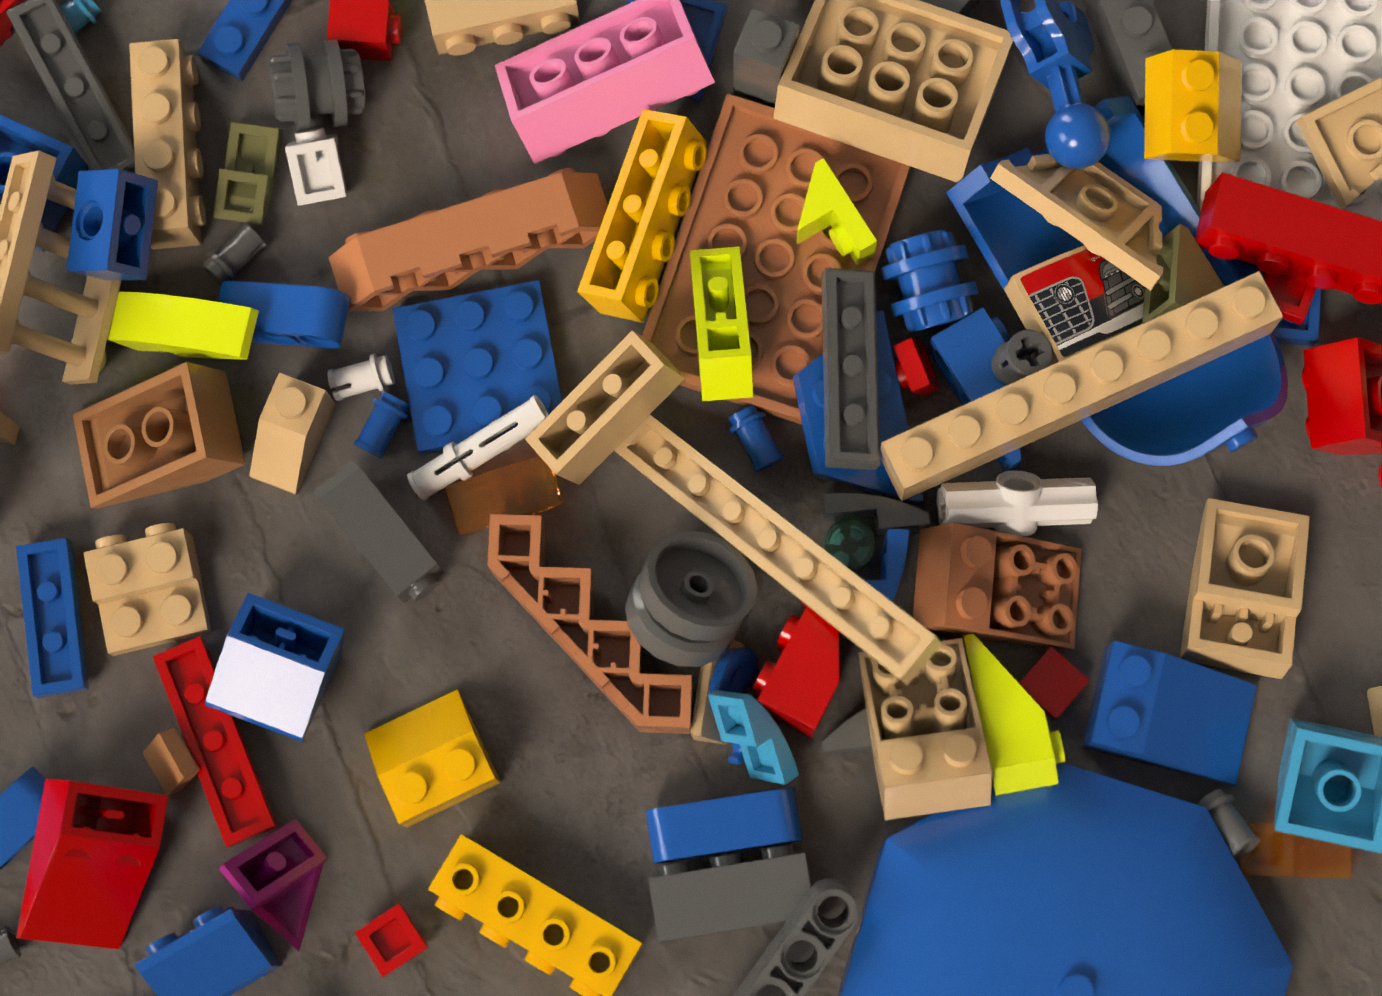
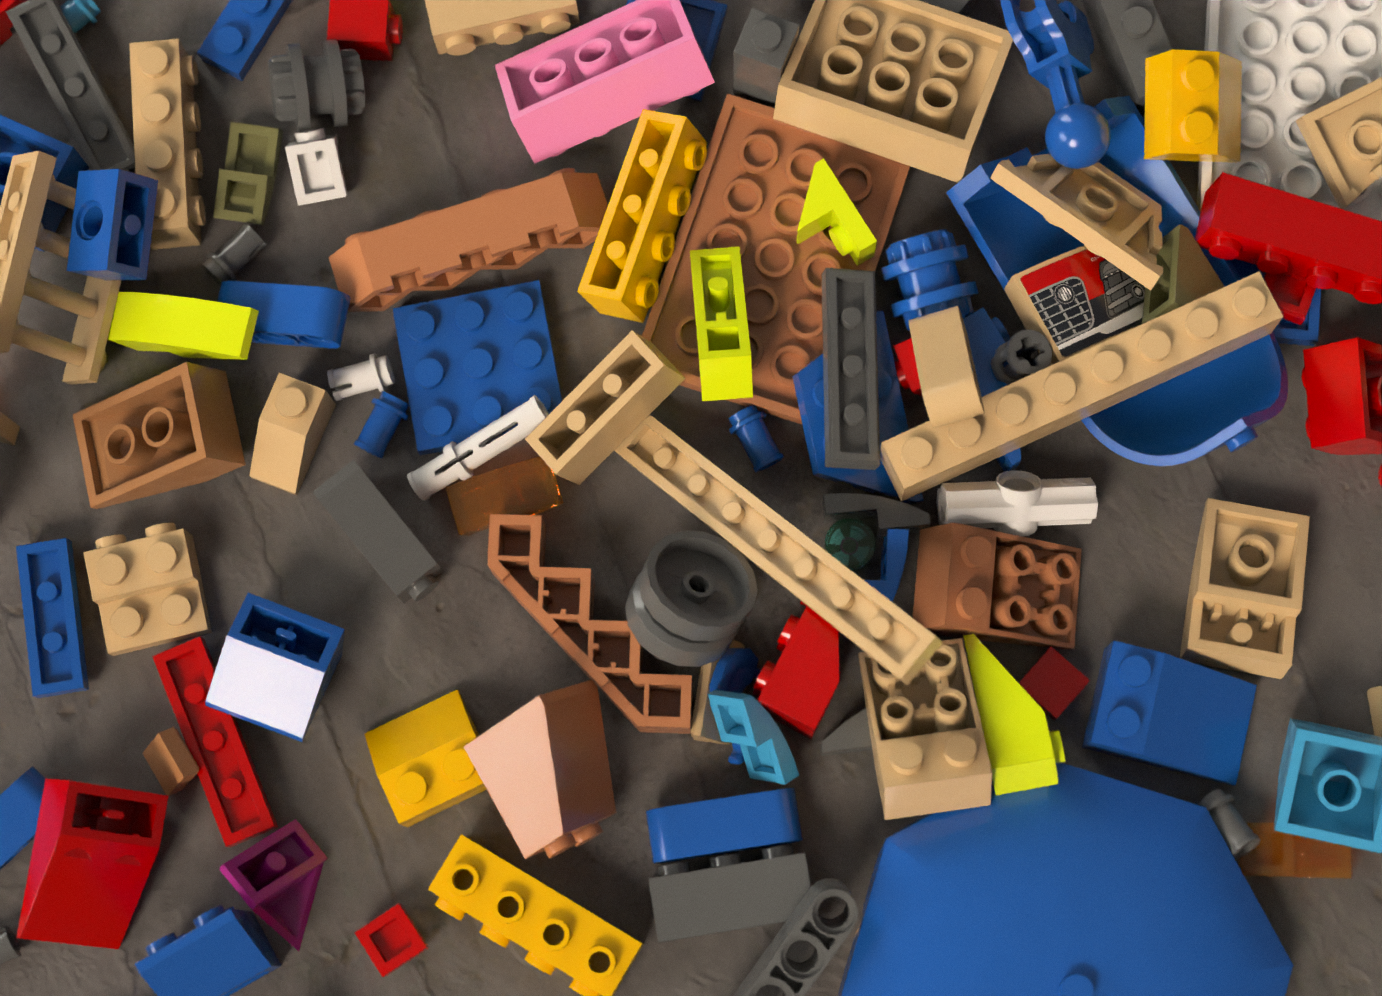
none -> slope [464,679,616,859]
none -> tan beam [908,306,985,428]

